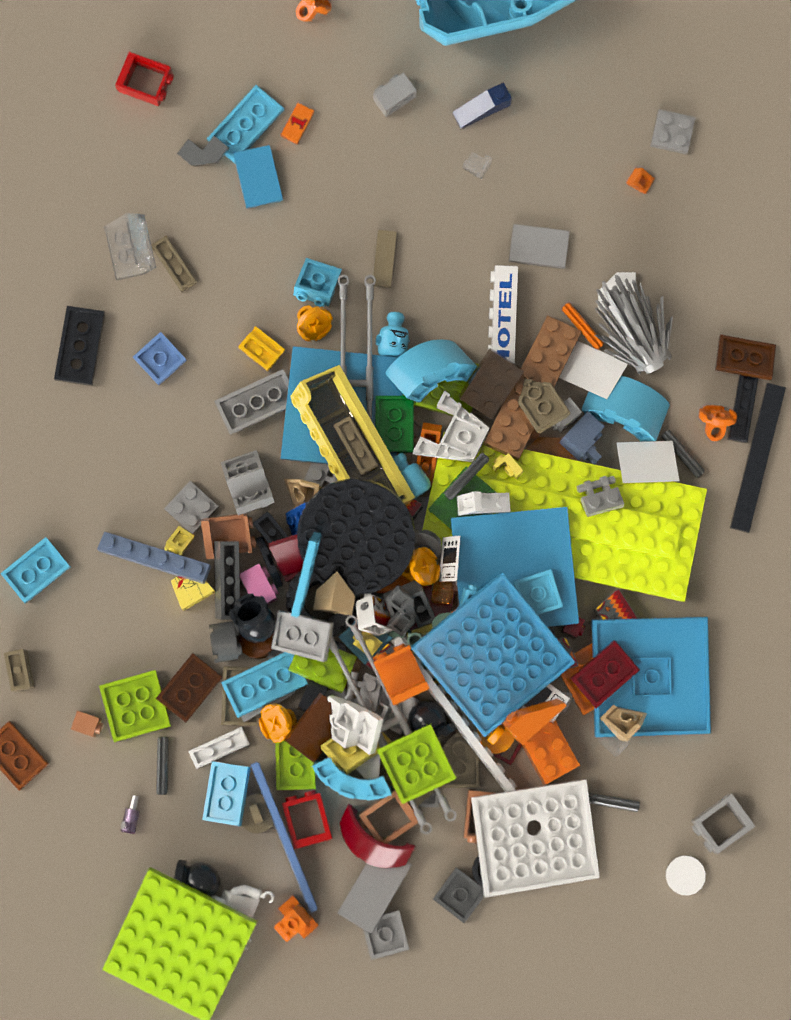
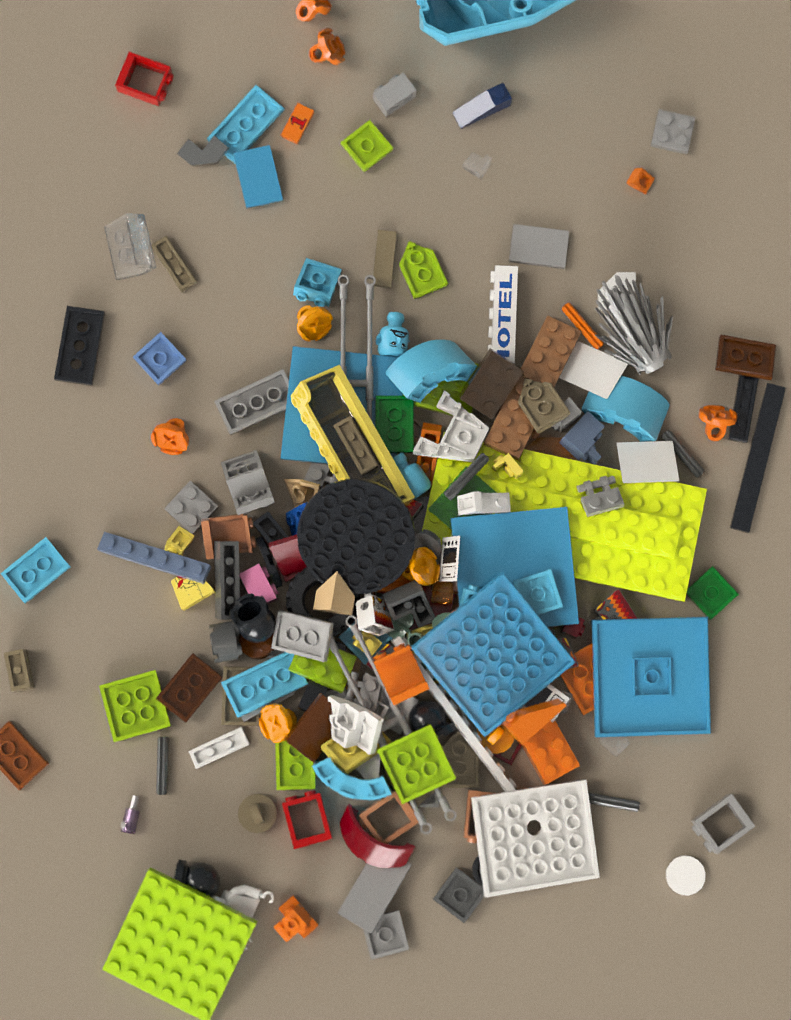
nougat brick [71,711,103,737] -> none
medium azure plate [202,761,251,826] -> none
yellow plate [238,326,285,372] -> none
medium blue tile [250,762,318,913] -> none
medium azure tile [291,532,321,618] -> none
dark grey tile [385,585,415,637] -> none
dark red tile [570,640,640,708] -> none
tan slope [600,705,647,741] -> none
none -> orange tile [151,418,189,455]
none -> orange tile [309,28,346,65]
none -> lime plate [341,120,393,172]
none -> lime tile [399,241,448,299]
none -> green tile [686,566,739,620]

